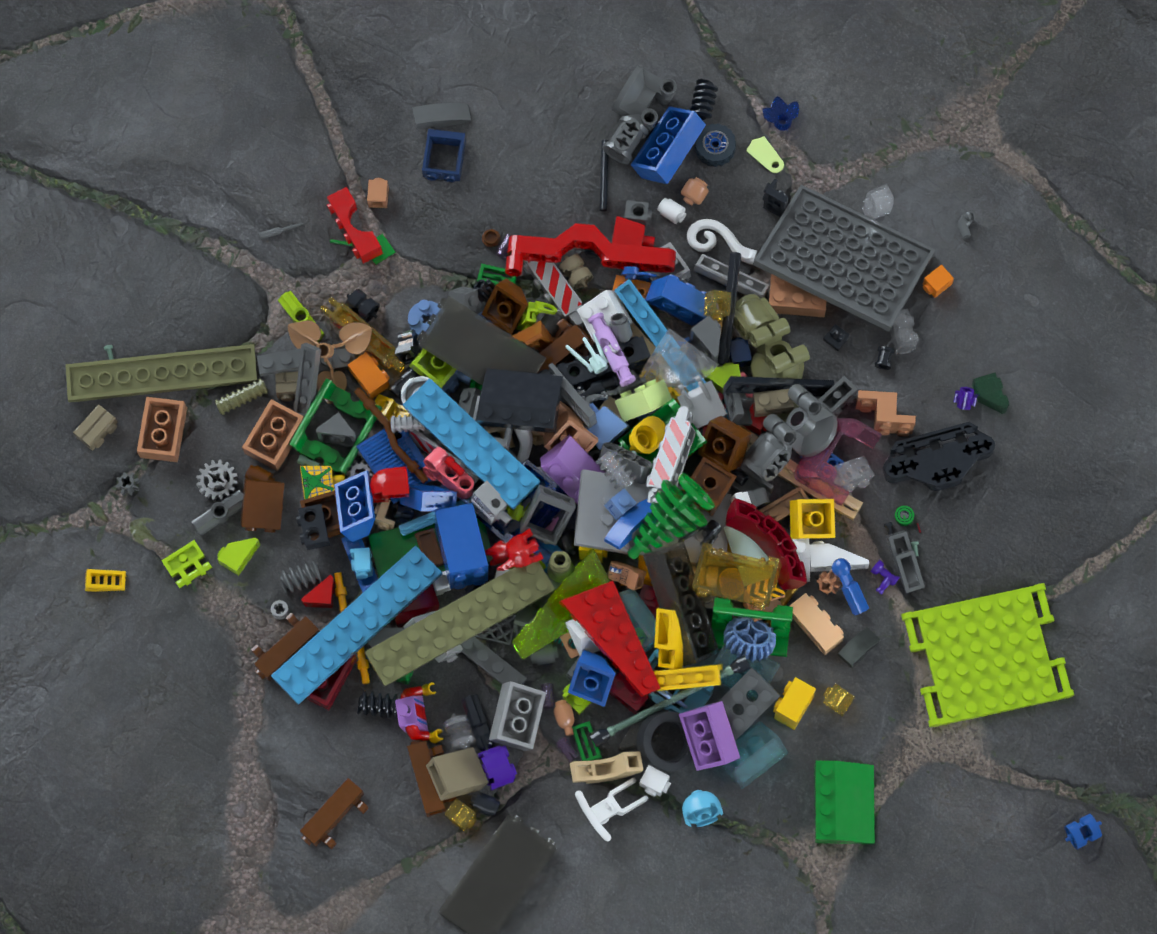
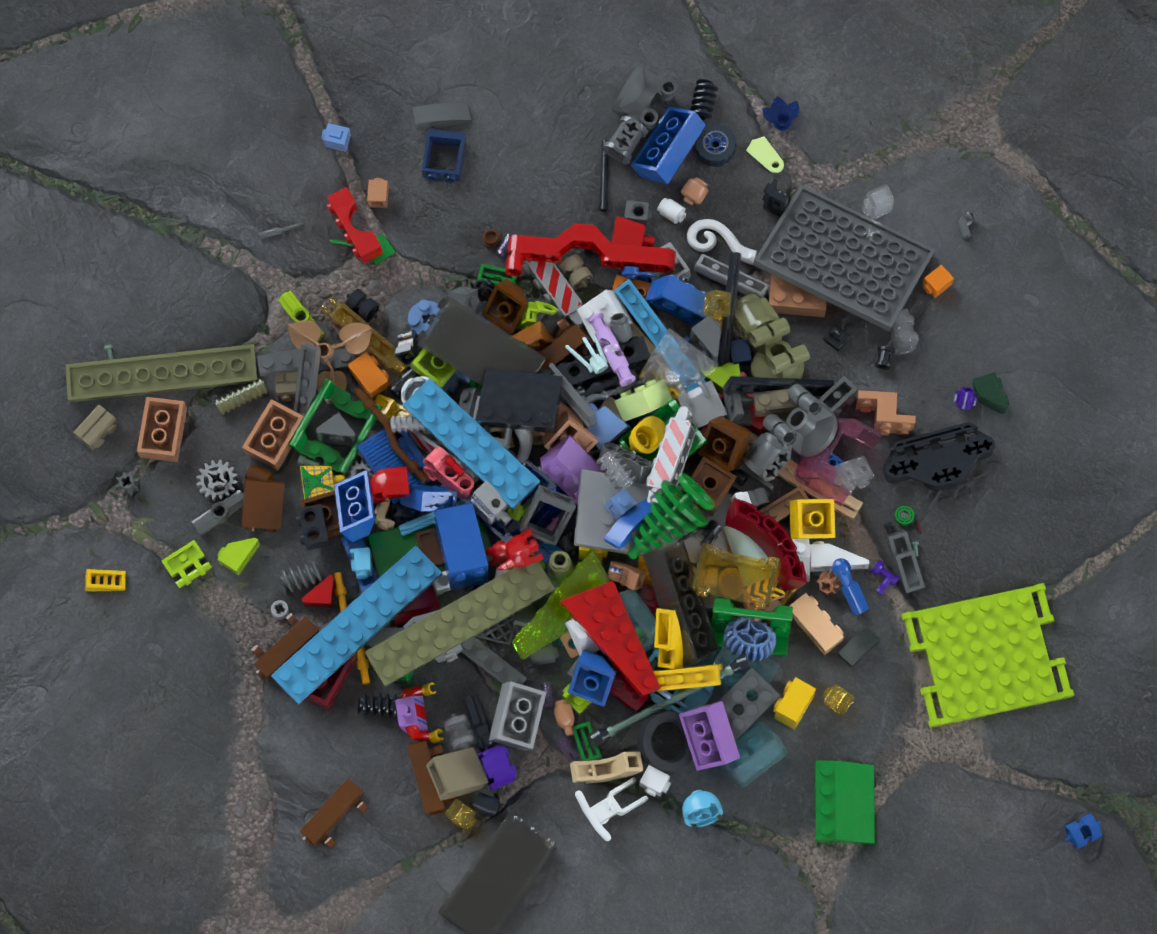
none -> medium blue brick [321,123,351,152]

